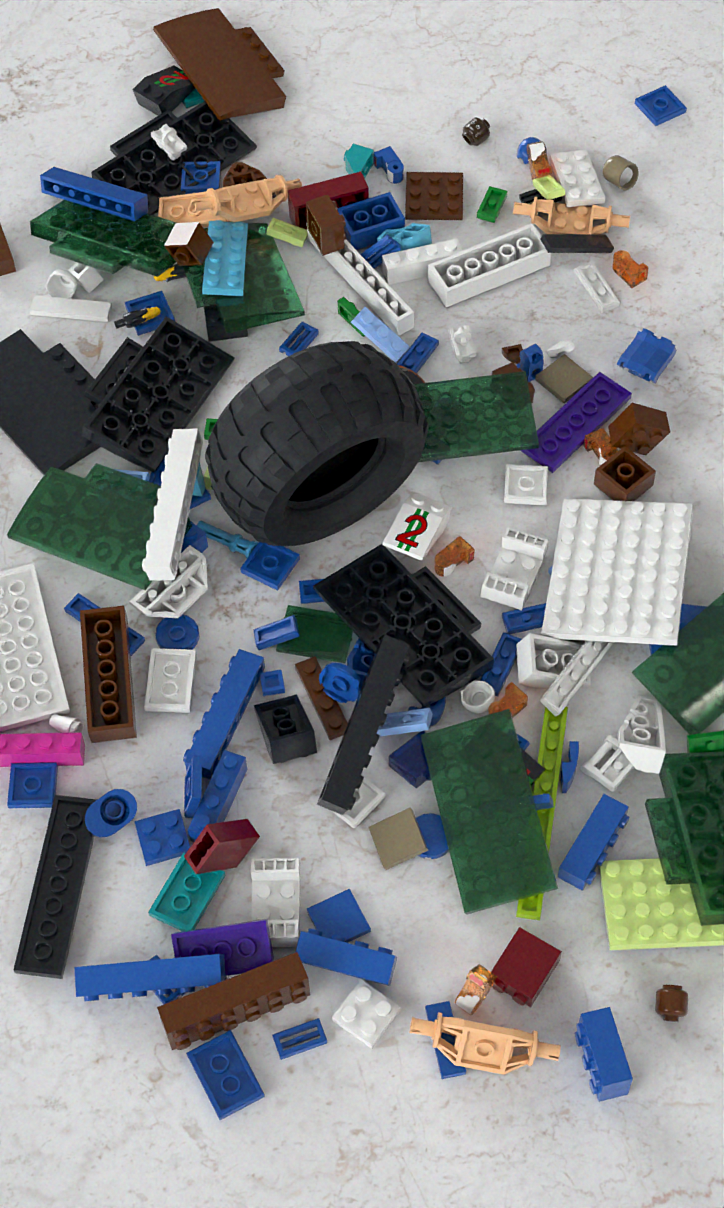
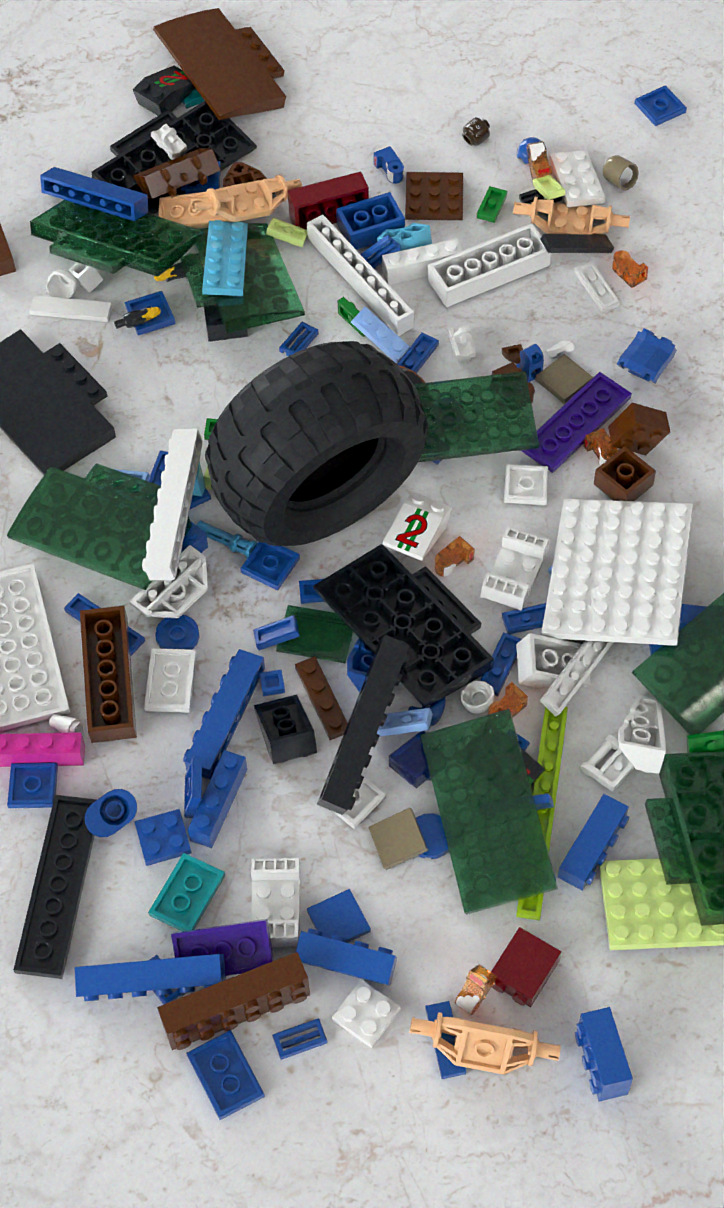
black slope [81,316,235,472] -> none
reddish brown head [164,222,214,266] -> none
dark red brick [184,819,260,874] -> none
reddish brown brick [306,194,346,256] -> none
blue tile [319,662,363,703] -> none
teal slope [344,143,374,179] -> none
blue slope [560,741,579,793] -> none
reddish brown head [655,985,688,1022] -> none
none -> reddish brown piece [133,148,221,199]

